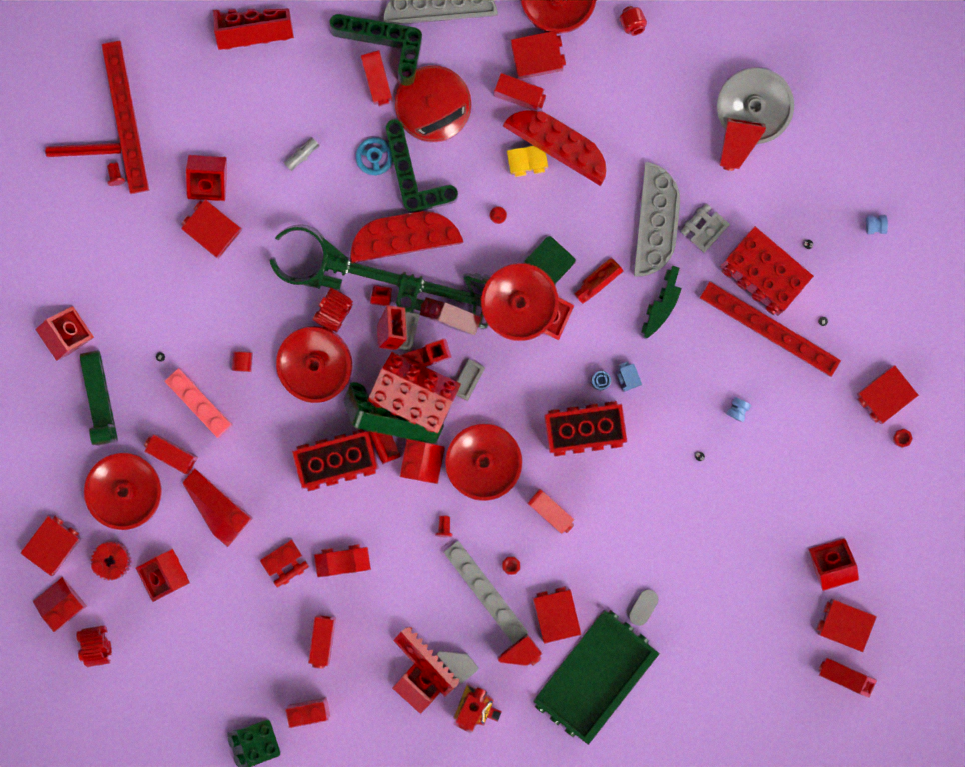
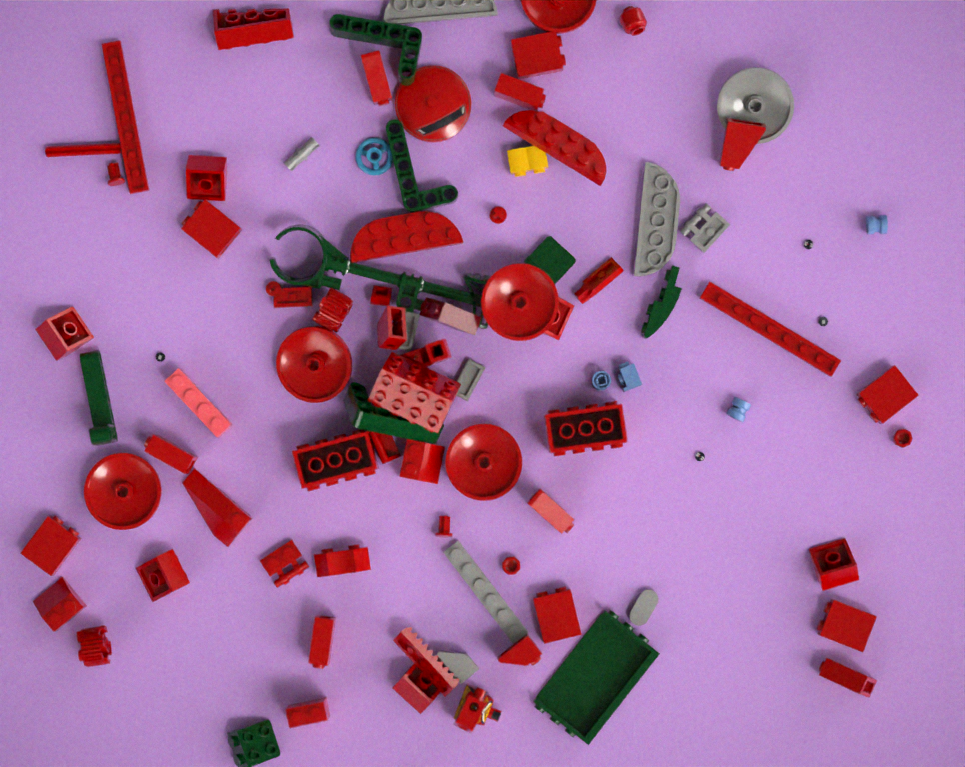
red brick [90,541,132,581] -> none
red brick [232,352,253,372] -> none
red brick [720,226,814,316] -> none
none -> red hinge [266,281,313,308]

